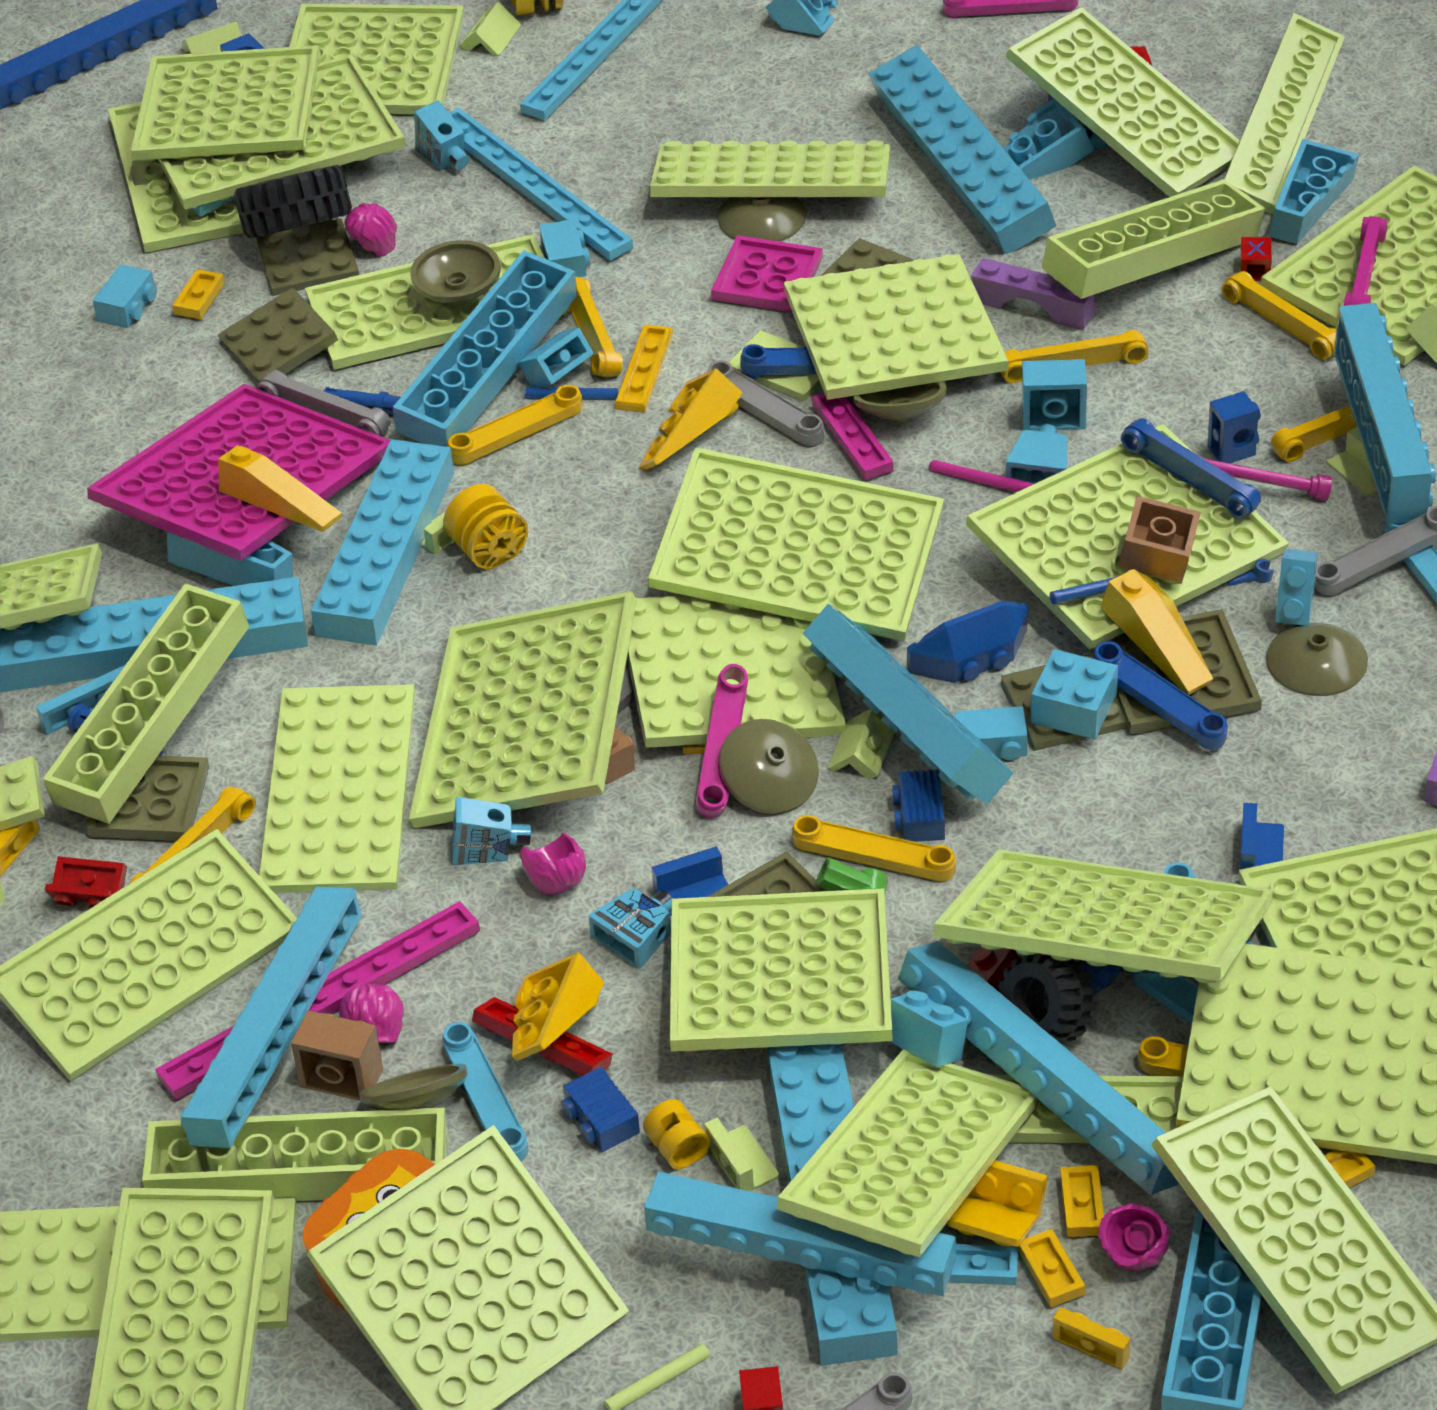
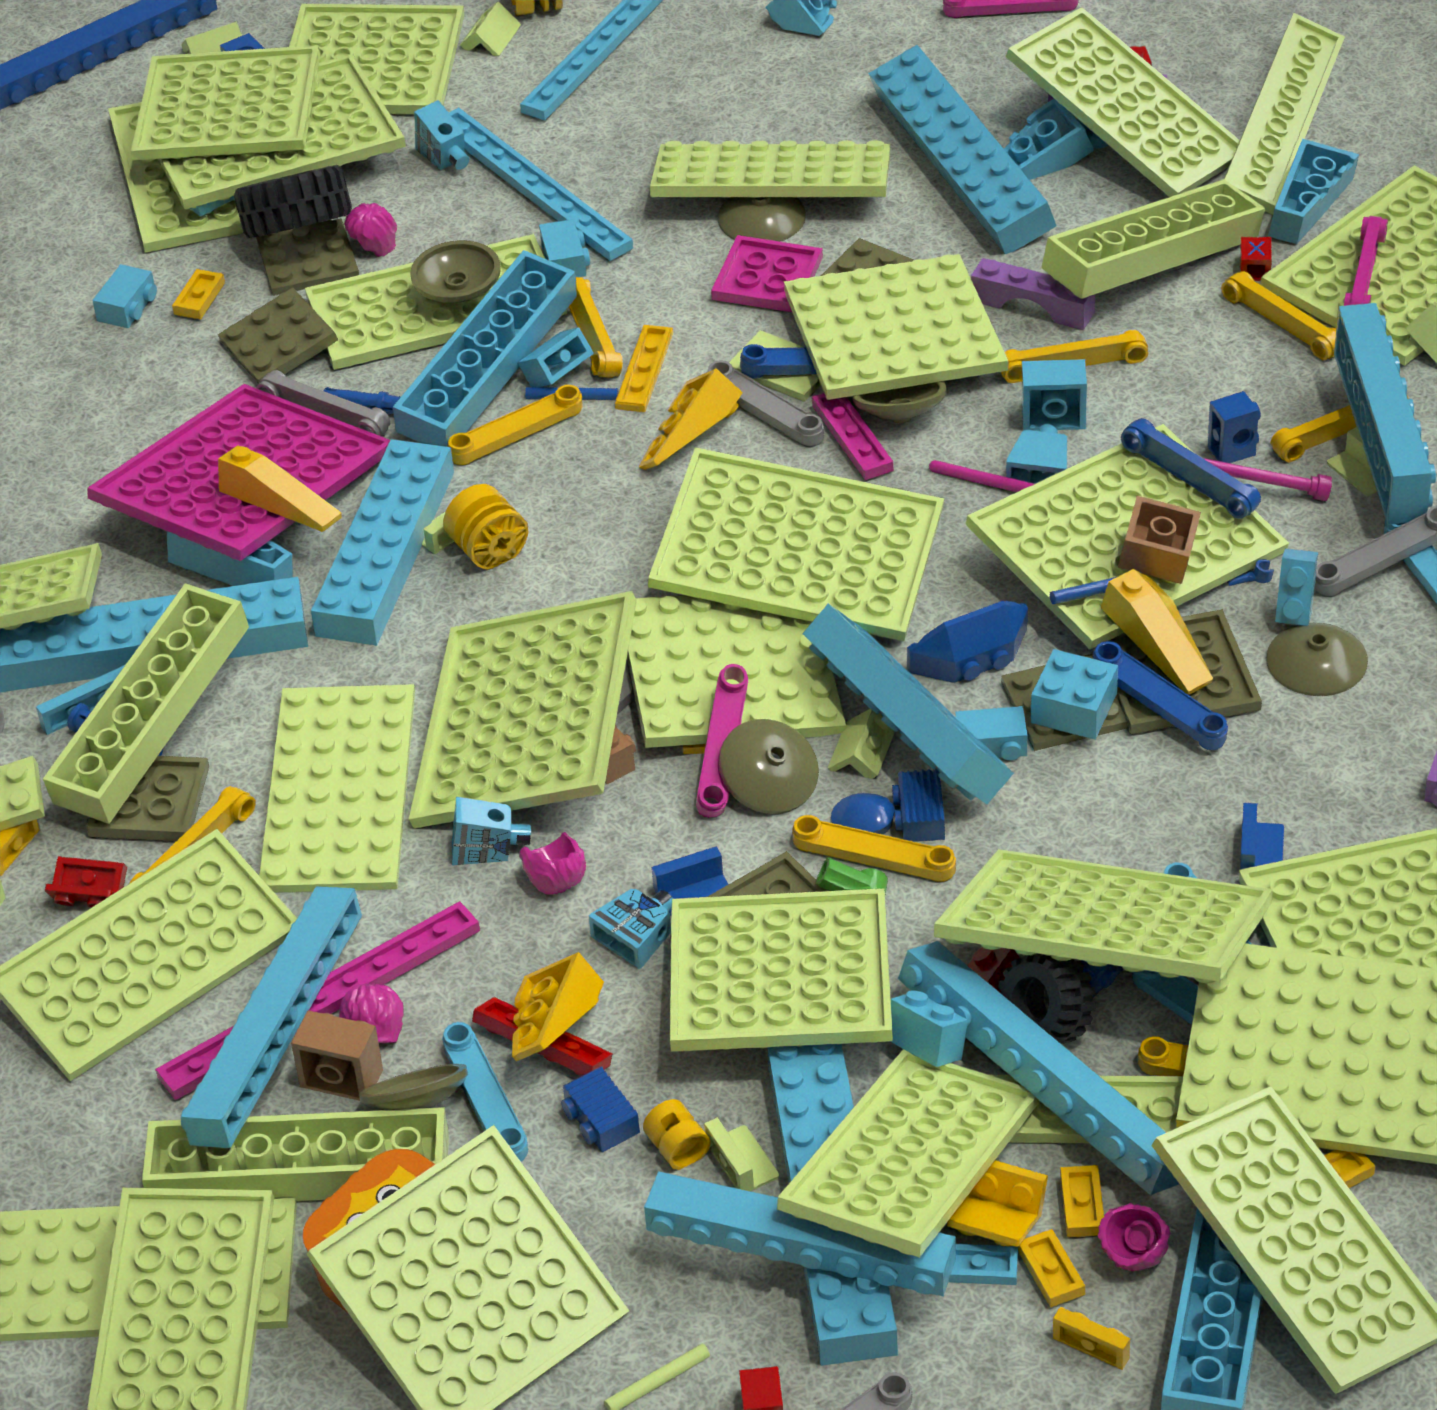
none -> blue hat [831,793,895,835]

